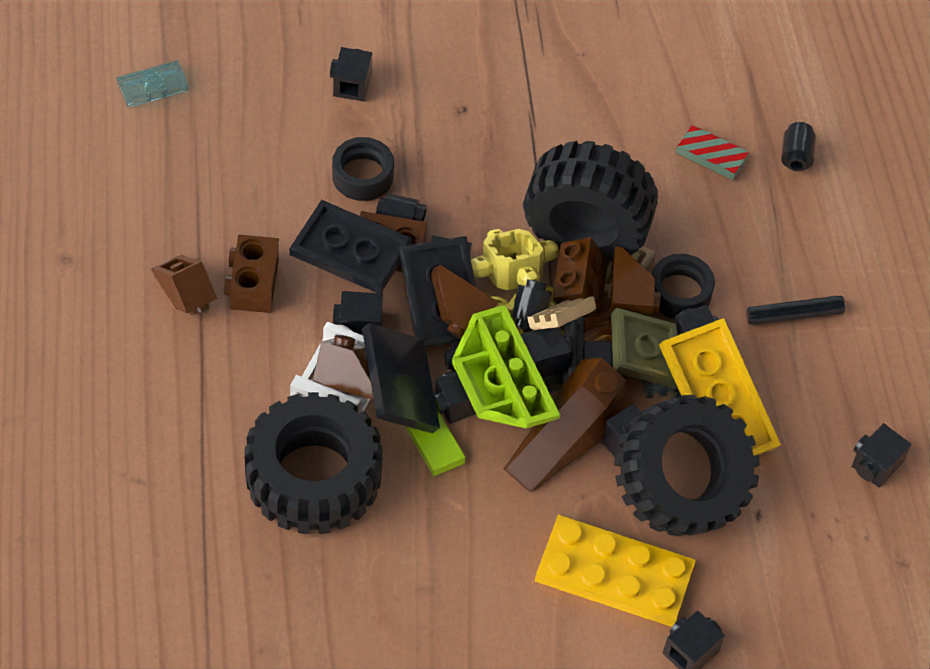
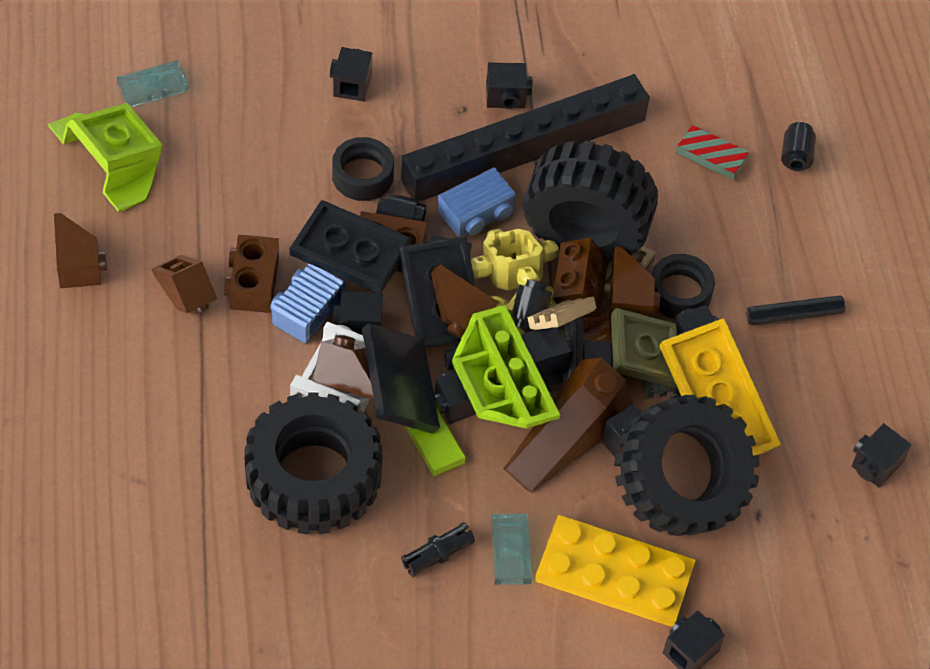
none -> lime piece [48,103,163,212]
none -> reddish brown slope [54,213,107,288]
none -> medium blue brick [270,264,345,343]
none -> black brick [401,74,650,201]
none -> black pin [401,522,475,577]
none -> medium blue brick [437,168,516,237]
none -> black brick [486,62,533,109]
none -> clear light blue plate [491,514,532,585]

